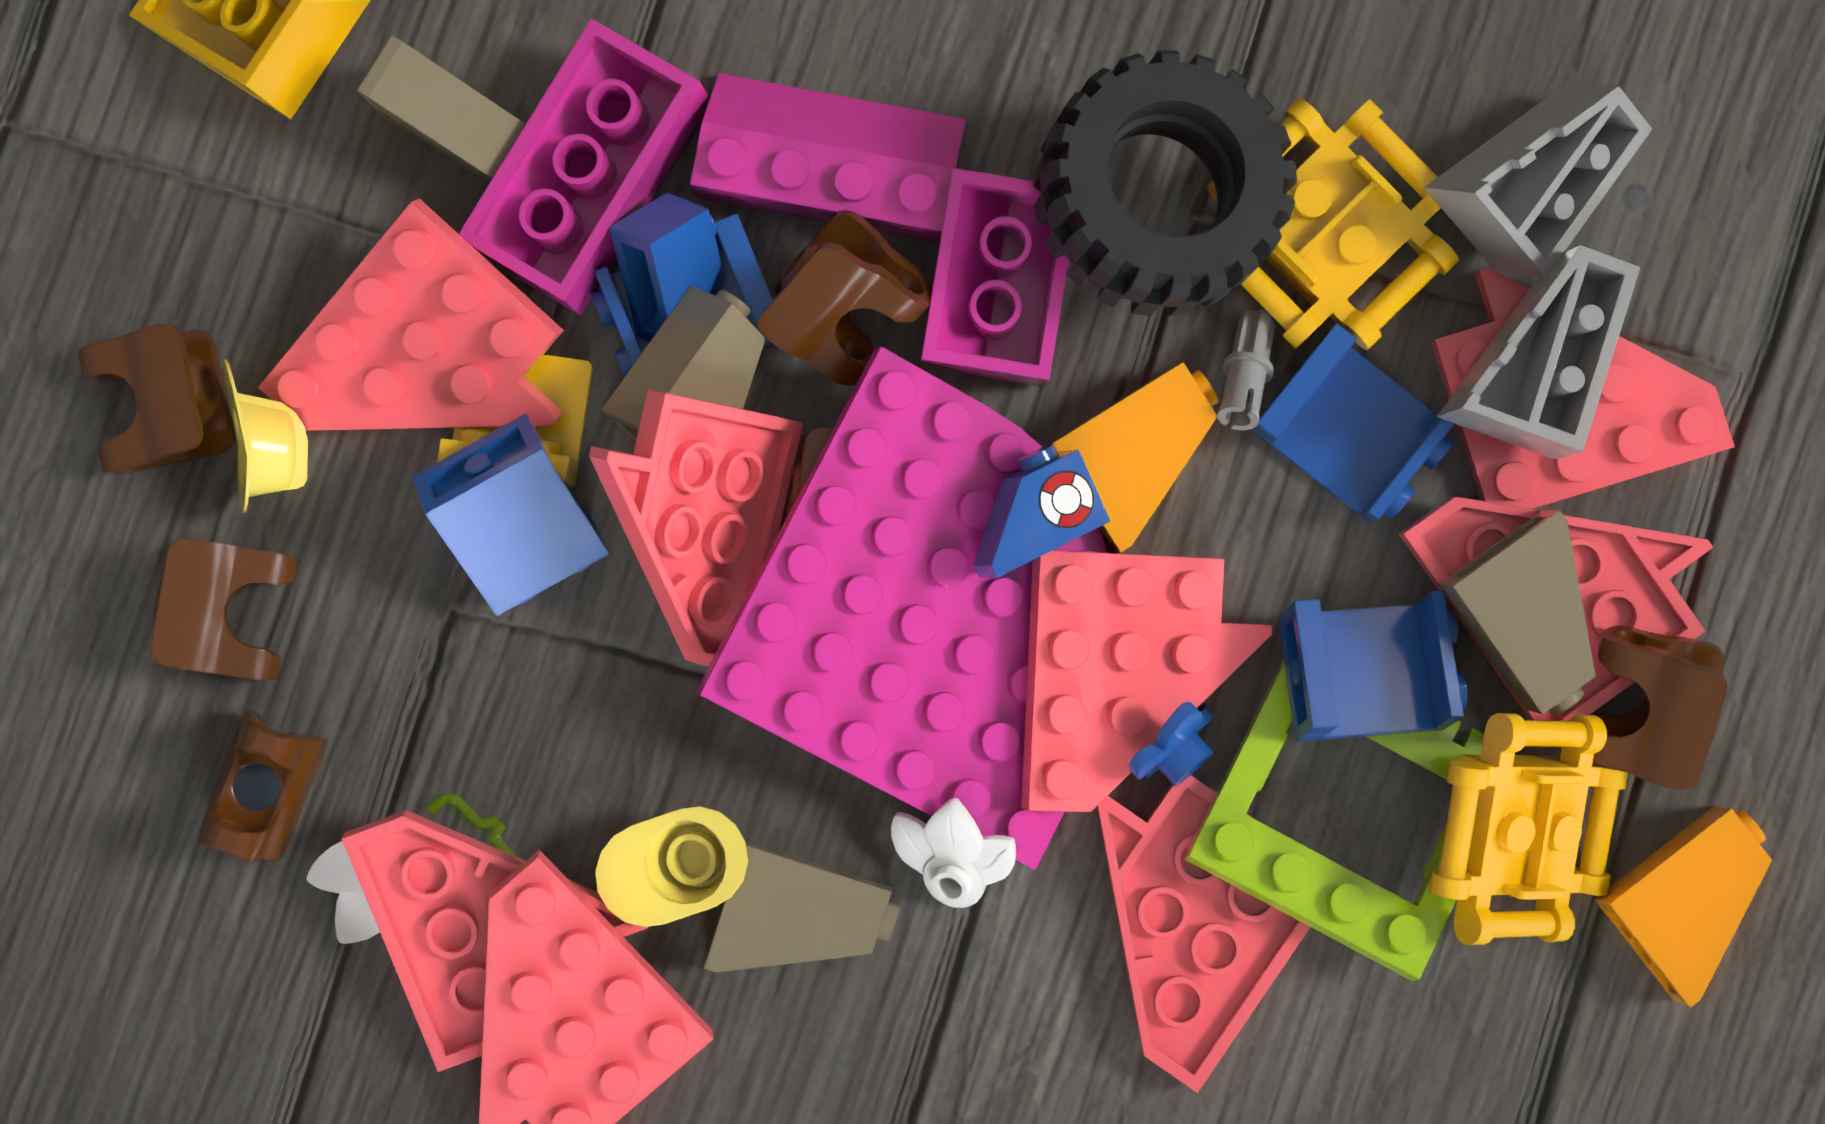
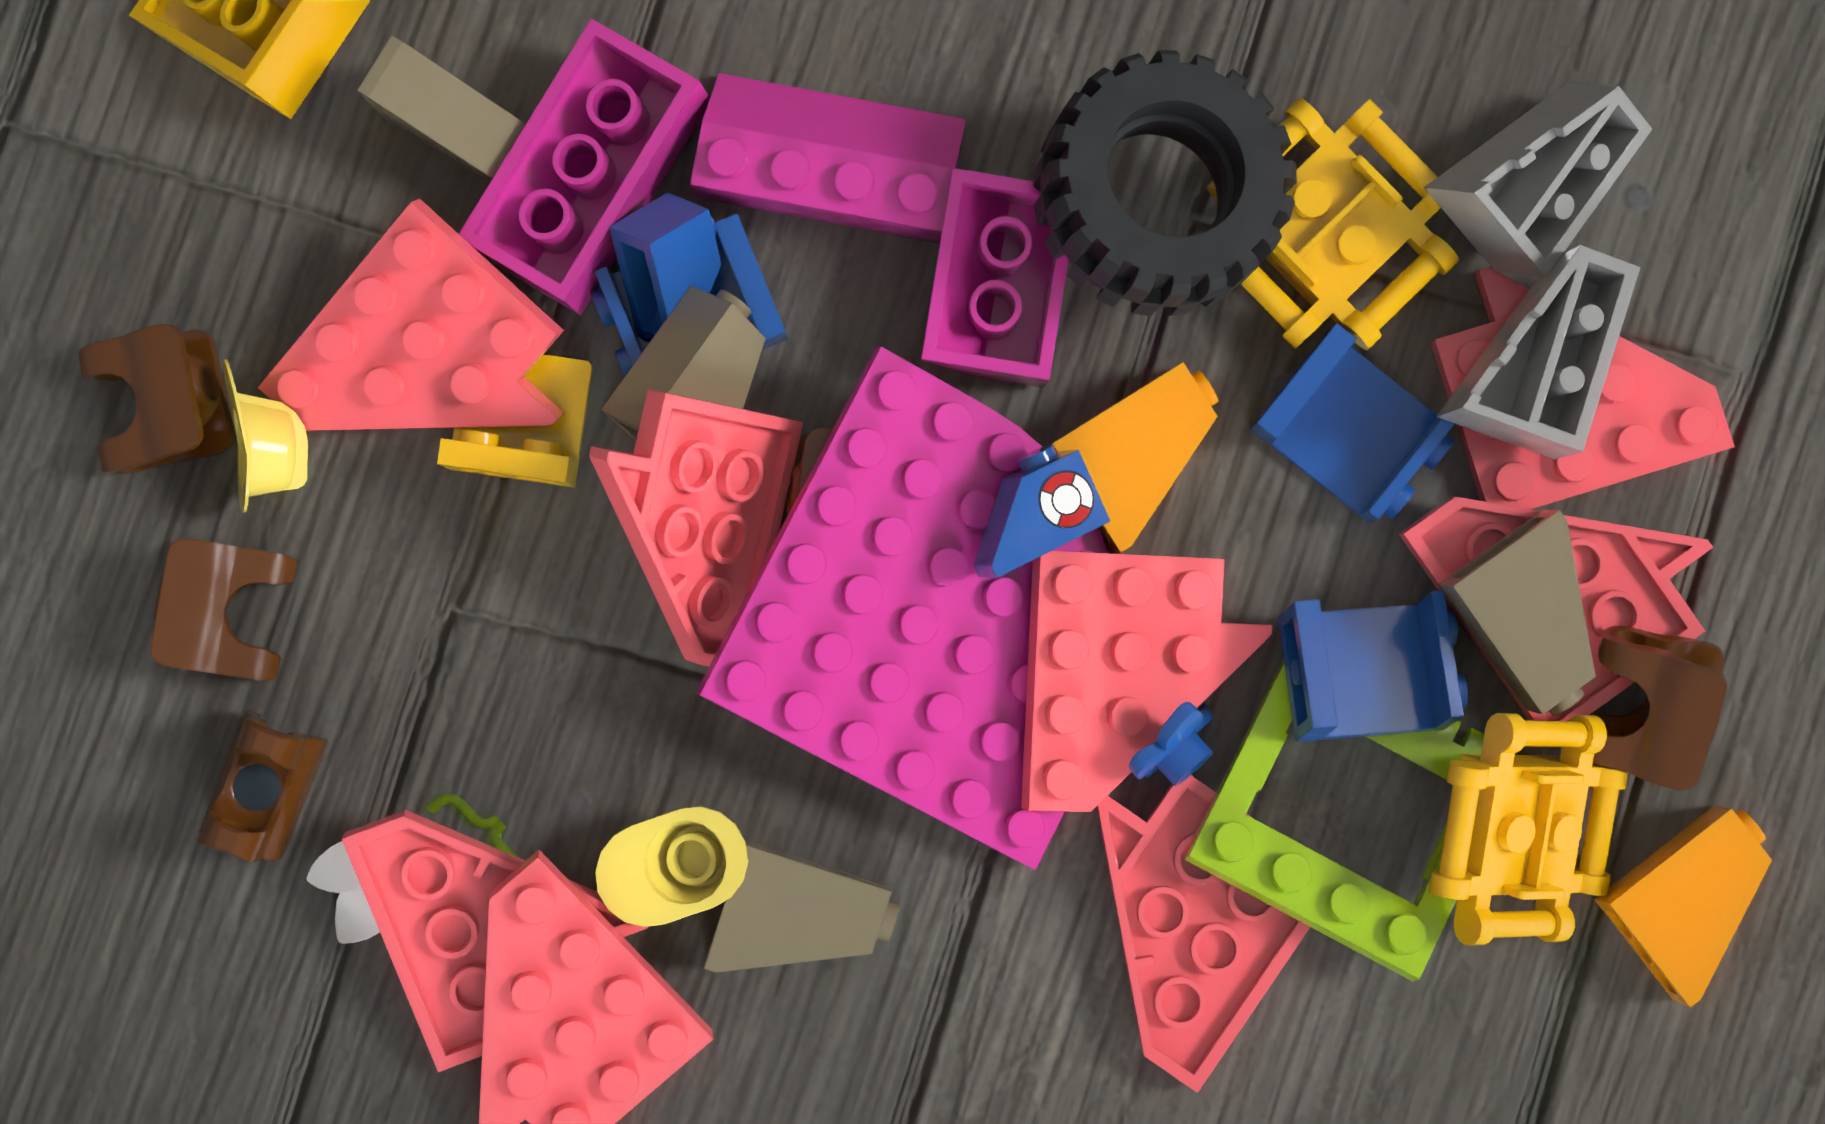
panel [412,414,609,616] -> none
reddish brown piece [758,210,932,386] -> none
white plate [891,798,1016,908] -> none
light grey axle [1217,308,1276,431] -> none

